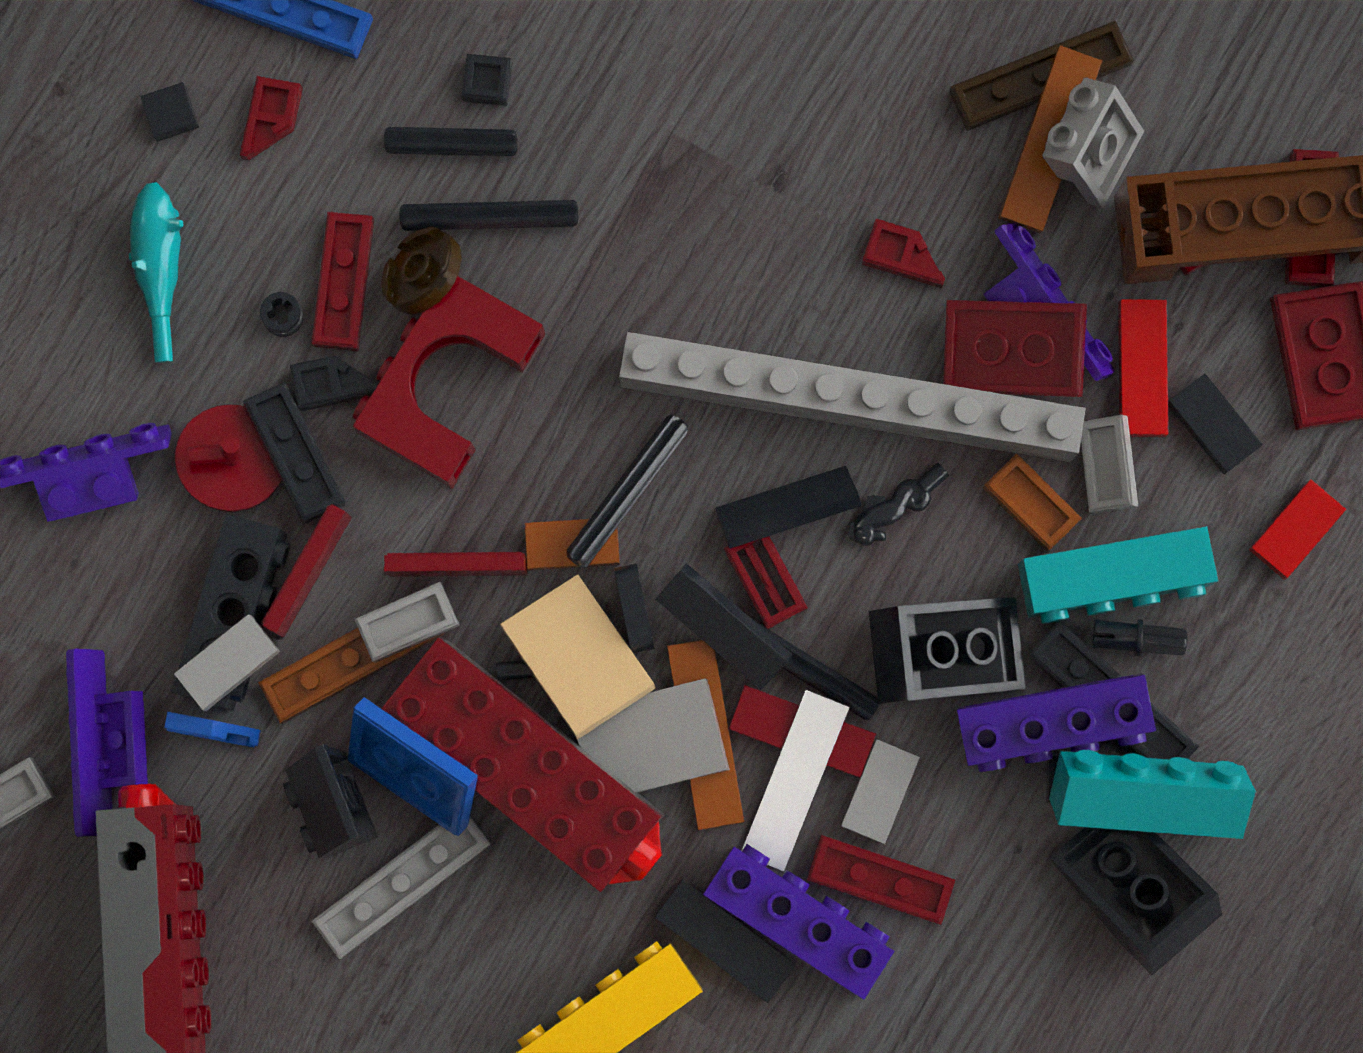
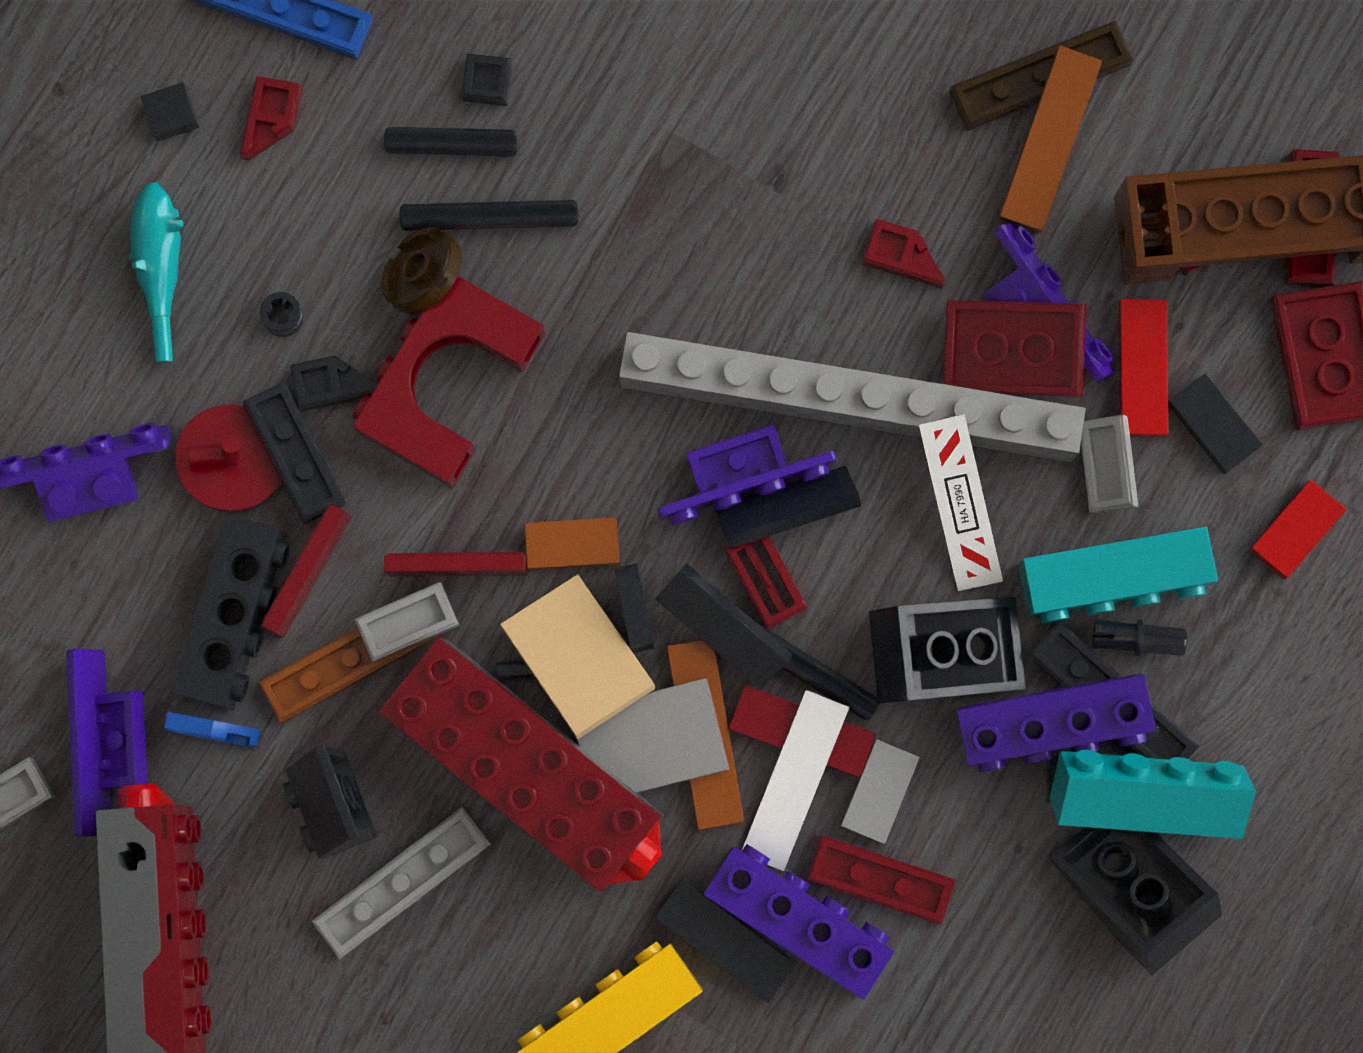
light grey tile [174,614,280,711] -> none
dark red tile [311,212,374,351] -> none
blue tile [347,697,478,836] -> none
black axle [566,414,688,568] -> none
black animal [847,463,949,546] -> none
dark orange tile [982,453,1082,552] -> none
light grey plate [1042,77,1144,208] -> none
none -> dark purple bracket [657,425,837,525]
none -> white sticker [919,414,1003,591]

